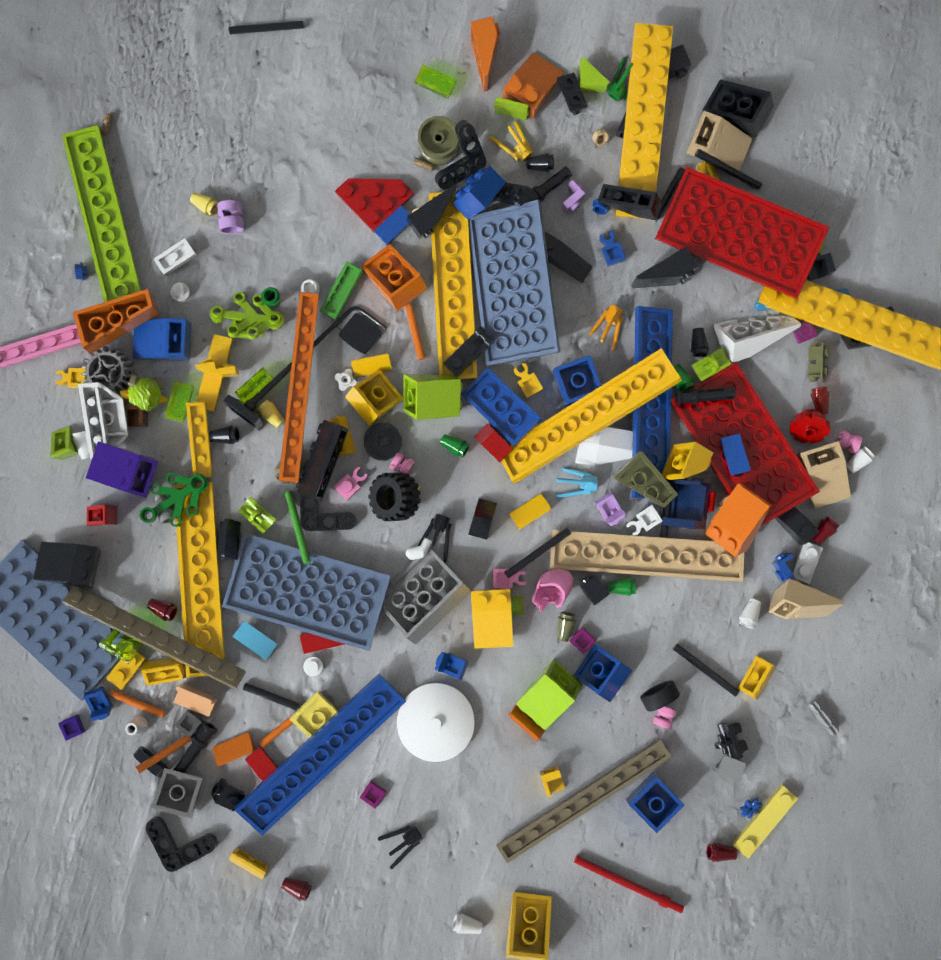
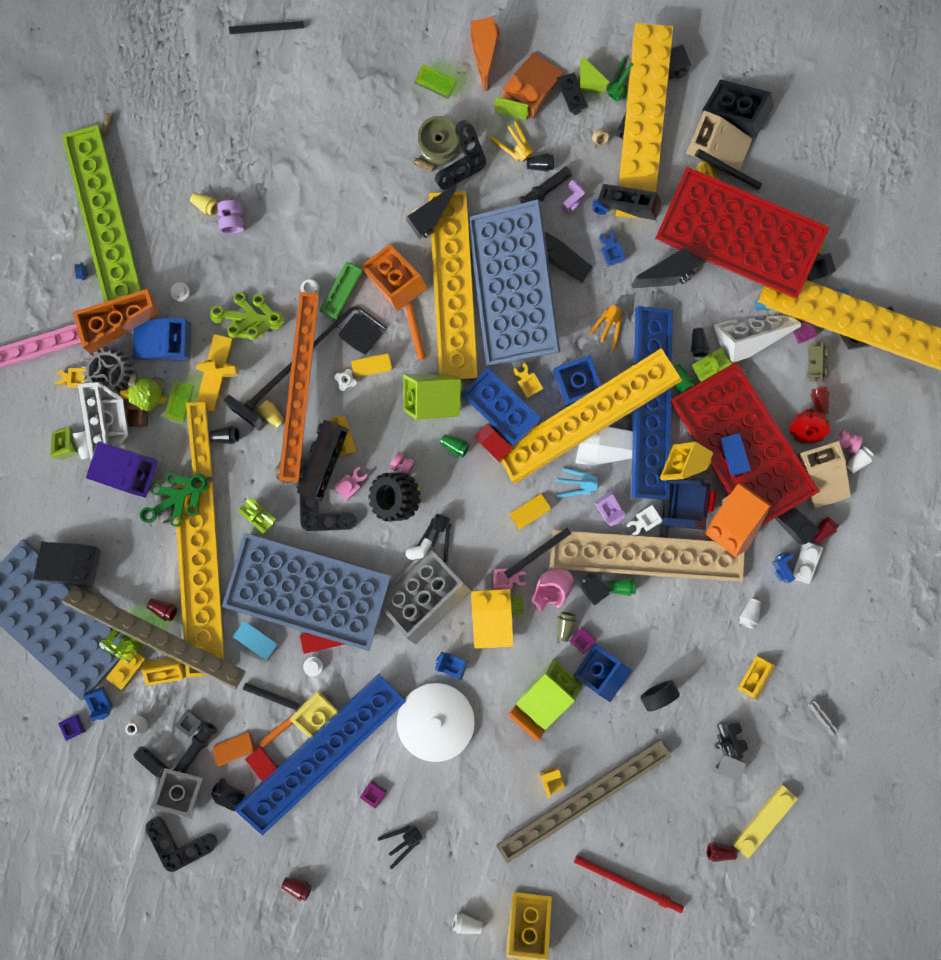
red slope [87,505,117,526] -> none
orange bar [109,689,166,718] -> none
orange bar [135,735,192,774] -> none
white plate [154,238,197,276] -> none
light nougat panel [174,684,218,717] -> none
black panel [217,519,241,560] -> none
yellow slope [229,847,269,879] -> none
clear neon green plate [235,367,273,403] -> none
green cone [261,287,280,307] -> none
bright green bar [285,490,311,564] -> none
red plate [335,178,415,233] -> none
yellow slope [345,369,404,426] -> none
black plate [364,423,402,461] -> none
blue tile [374,206,410,245] -> none
black plate [443,326,495,377] -> none
blue brick [452,166,506,220] -> none
black slope [468,498,497,540] -> none
black plate [493,182,533,206] -> none
olive wing [612,451,678,508] -> none
blue brick [626,772,685,833] -> none
bright pink wheel [652,706,677,729] -> none
black bar [656,167,685,220] -> none
black bar [673,644,740,697] -> none
black pin [675,387,736,406] -> none
blue plant [740,798,762,819] -> none
tan slope [768,578,844,619] -> none

